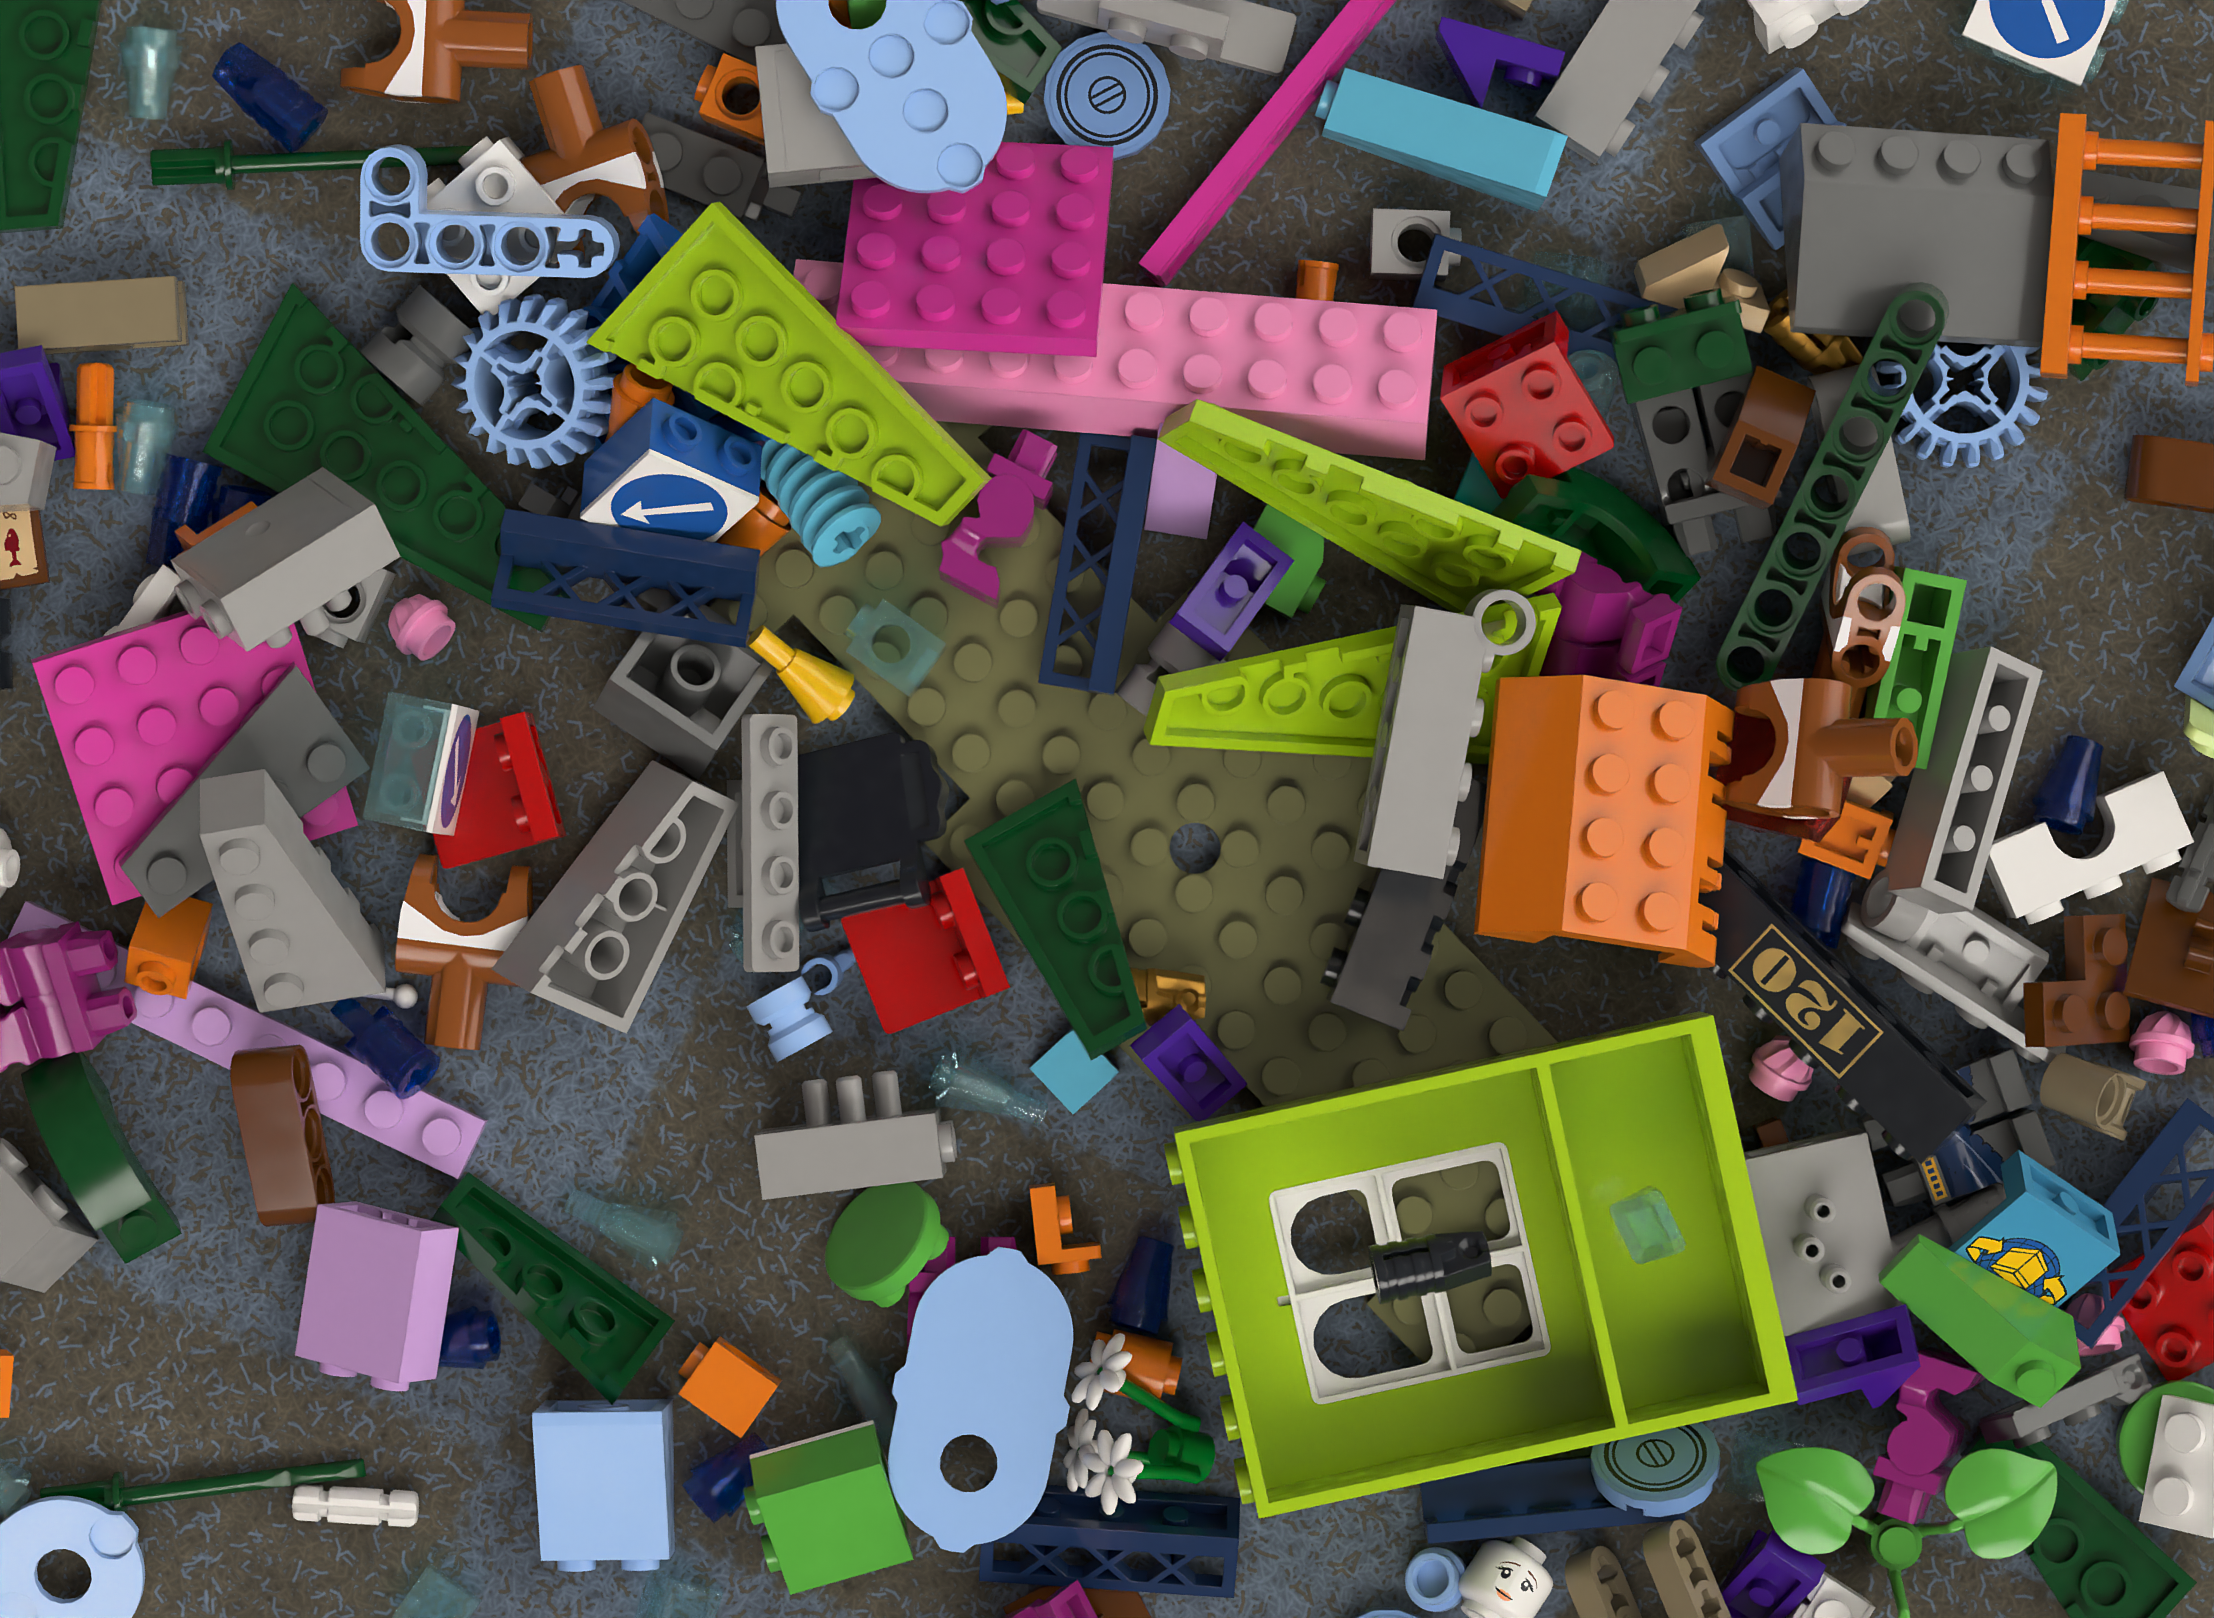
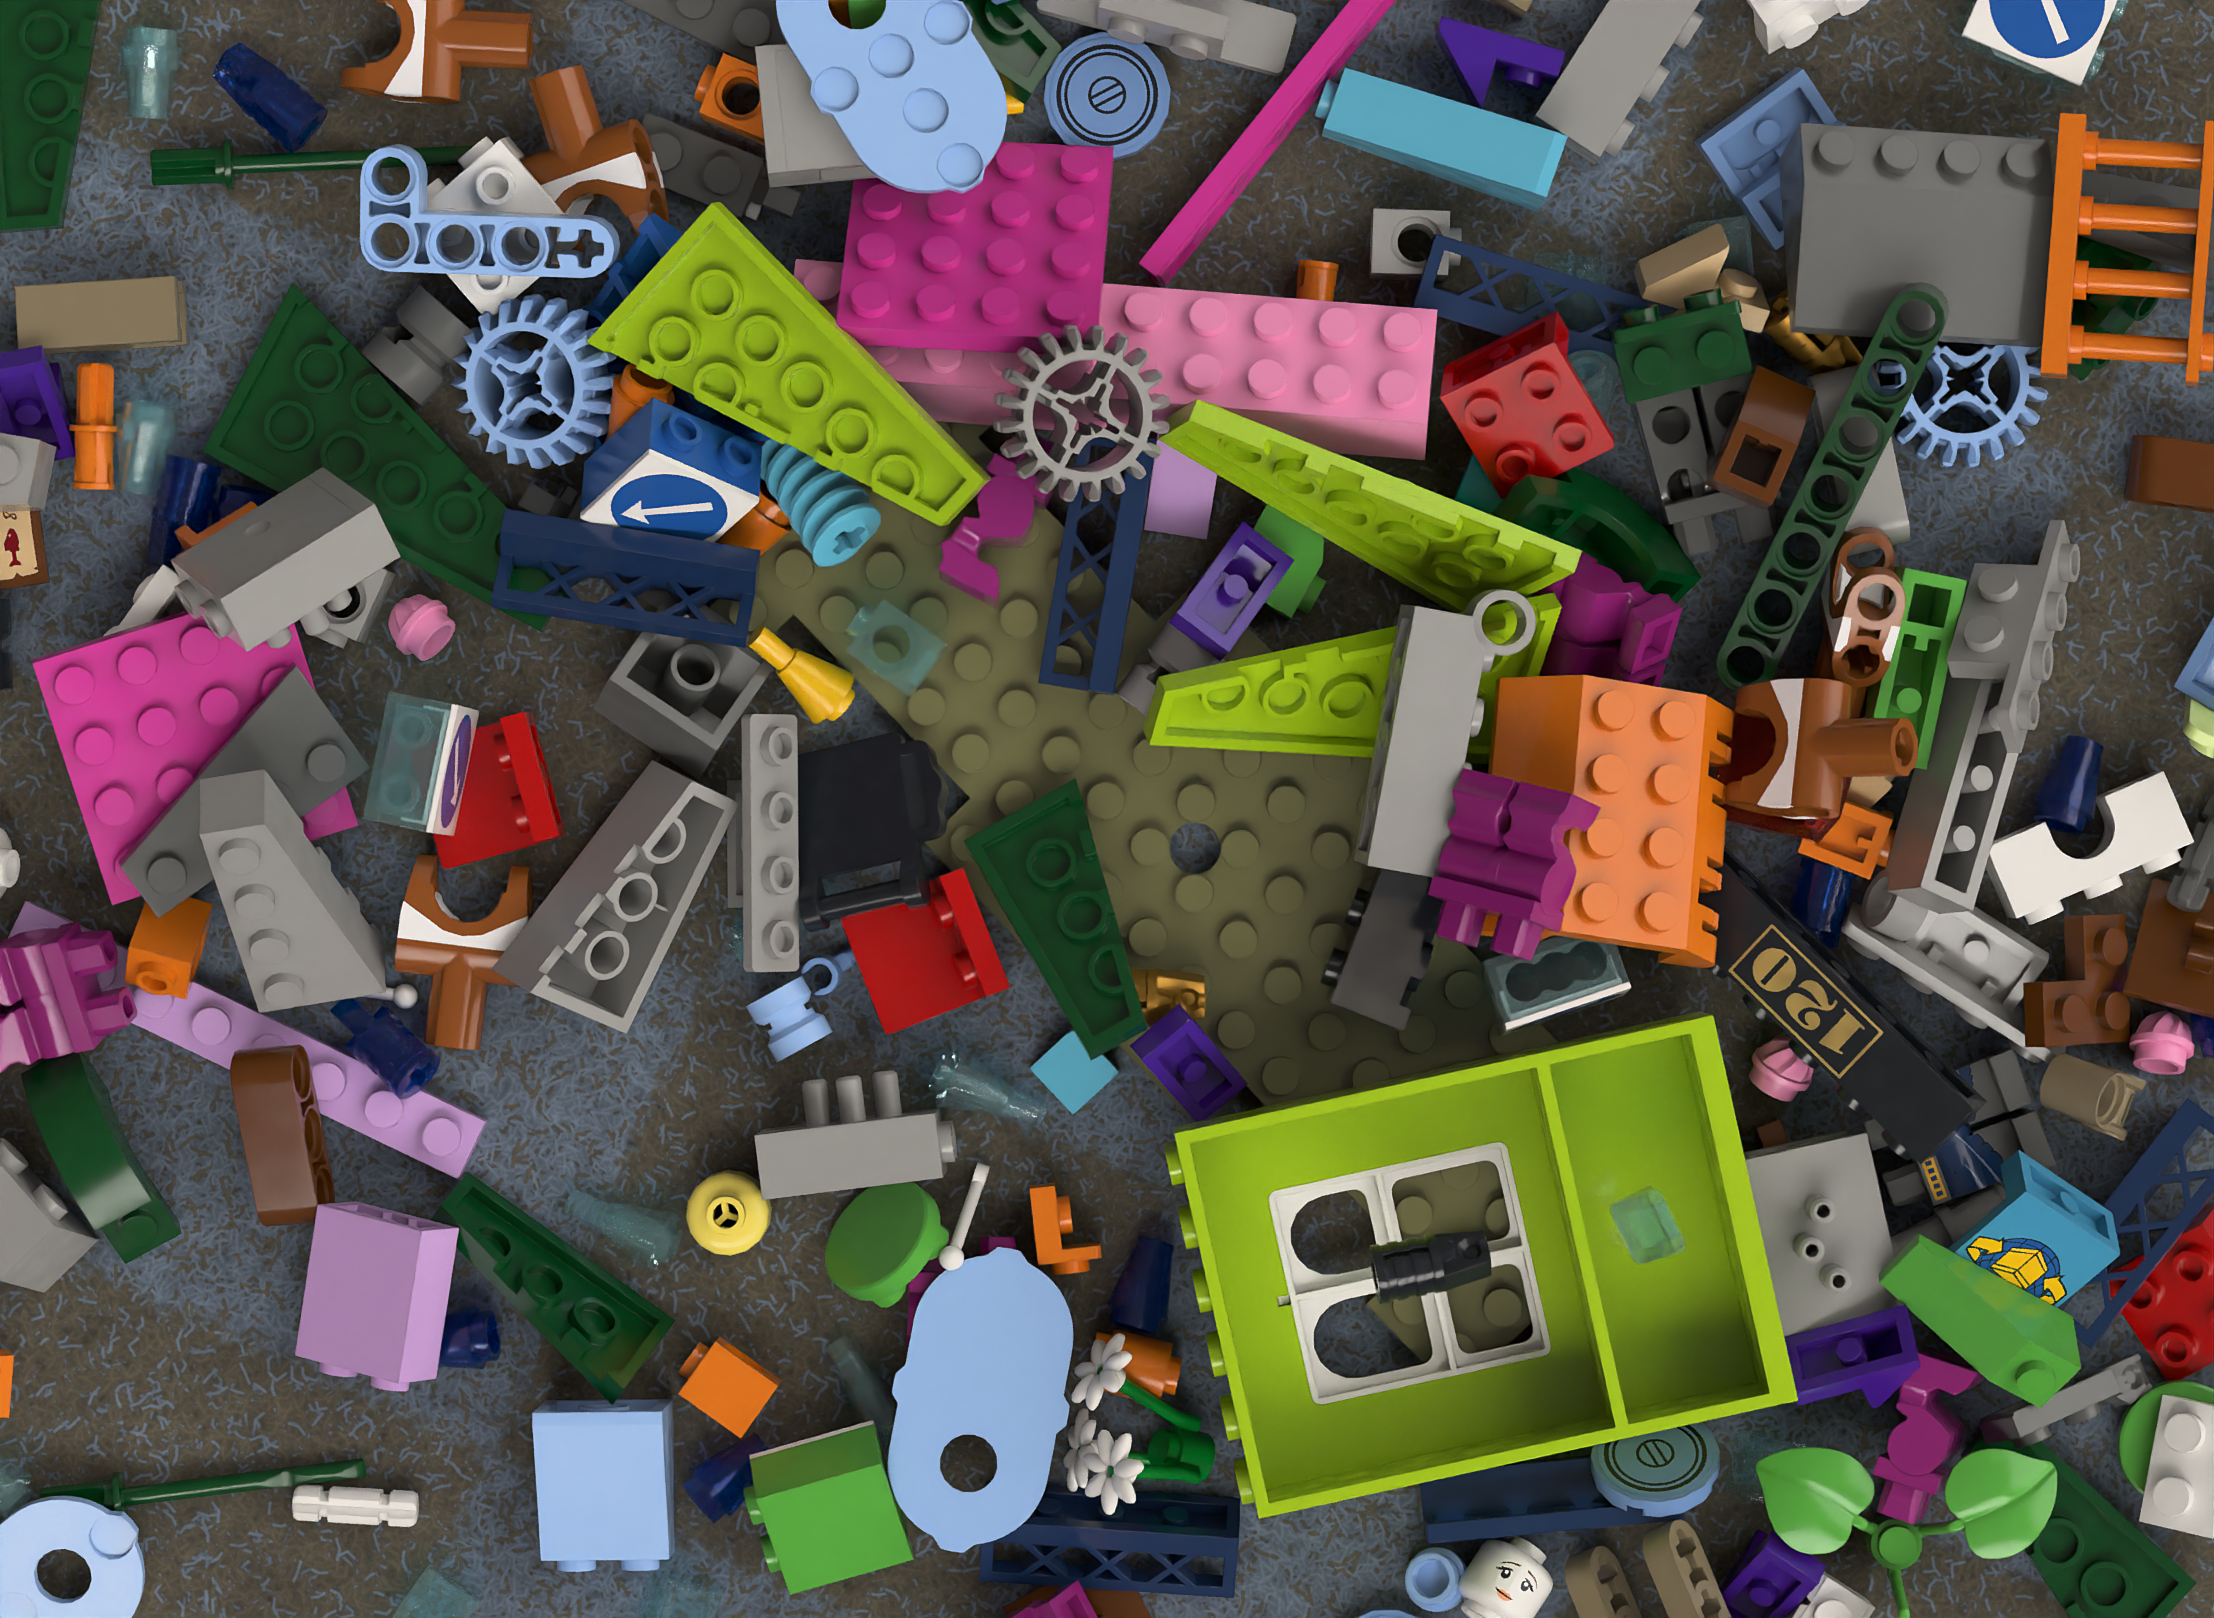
bright pink plate [2065,1293,2125,1357] -> none
none -> light yellow head [686,1170,772,1256]
none -> white hinge [939,1162,990,1271]
none -> light grey gear [993,324,1170,502]
none -> magenta hips [1428,768,1601,962]
none -> clear light blue piece [1479,936,1631,1036]
none -> light grey bracket [1947,520,2080,753]

